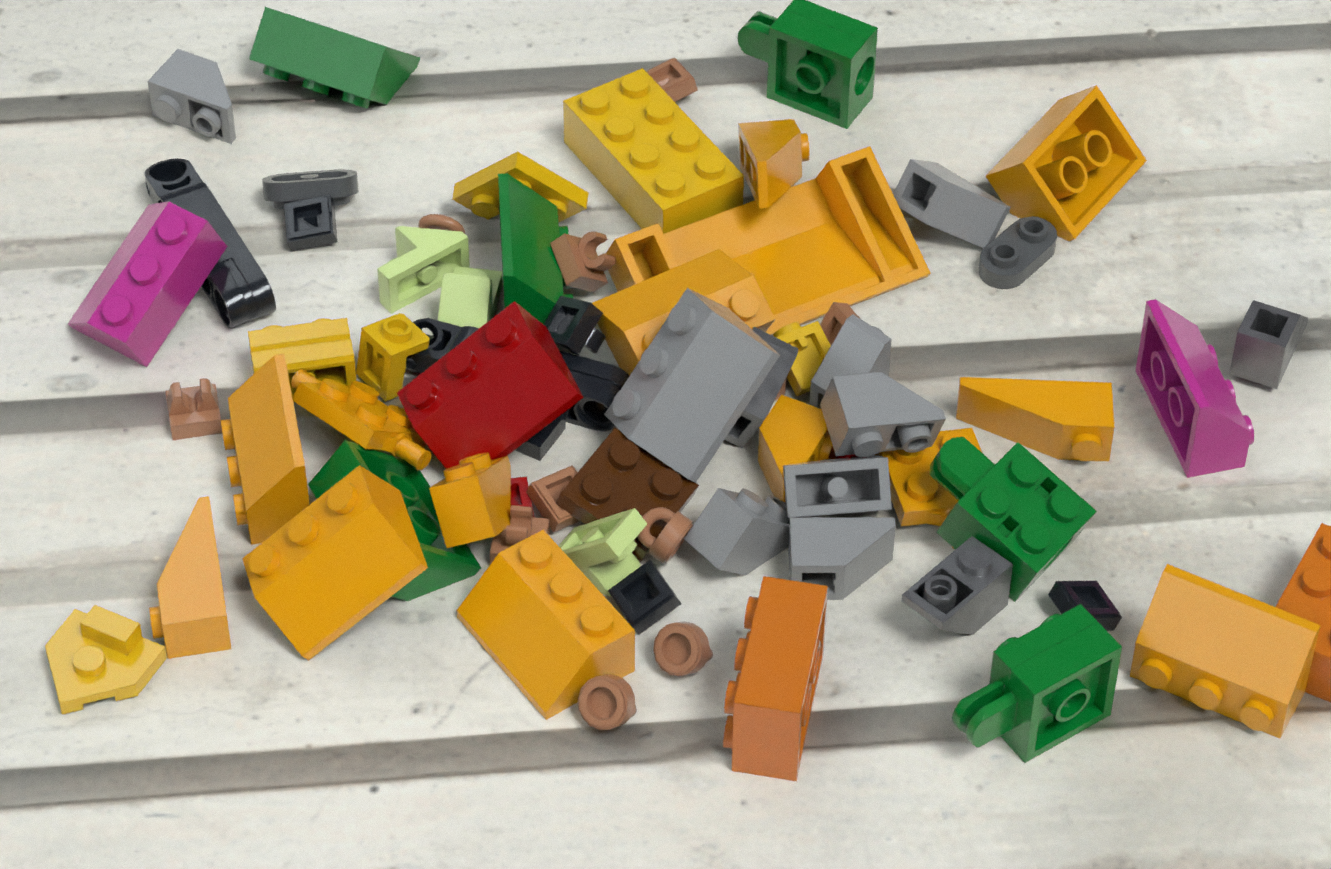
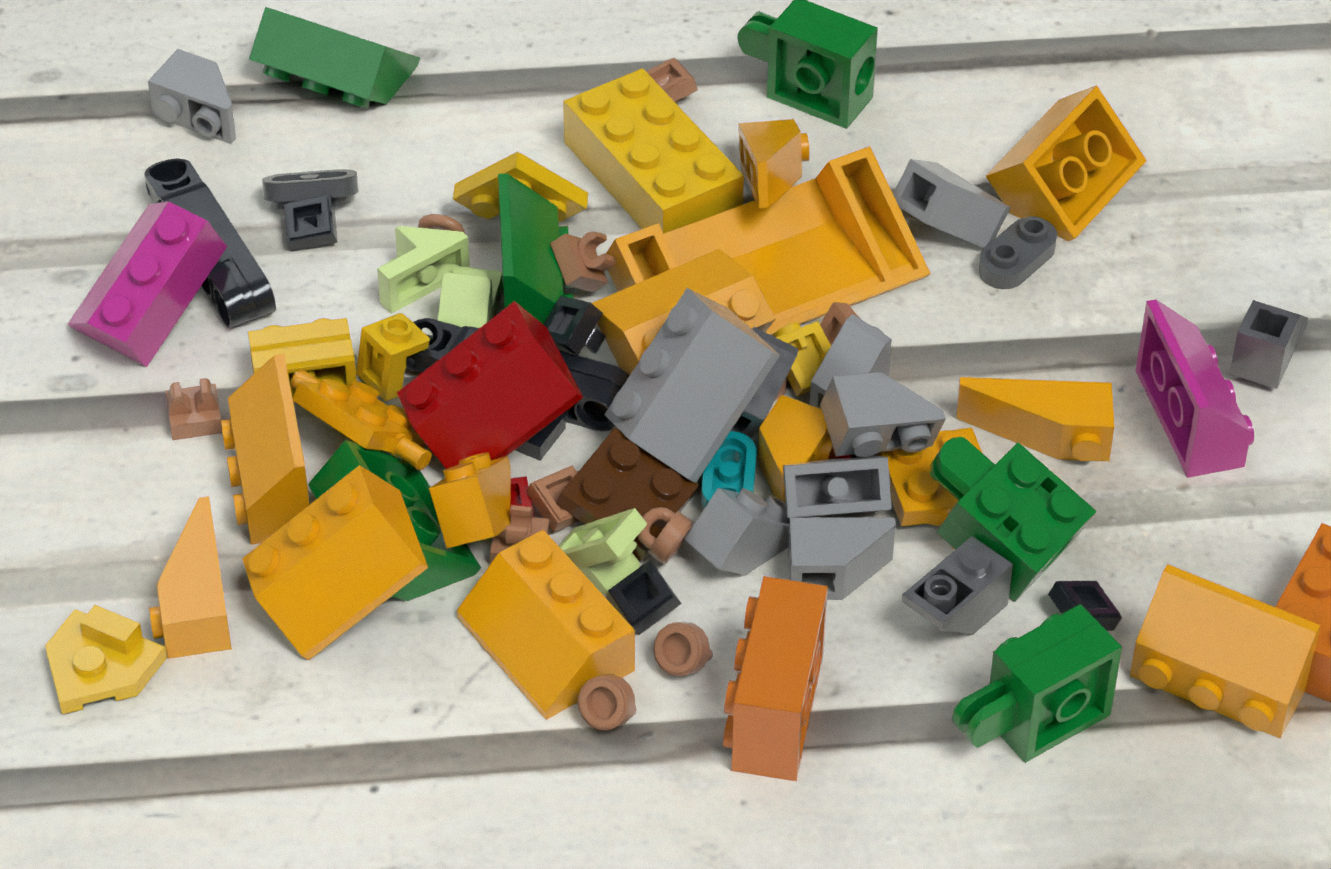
none -> teal plate [701,431,757,509]

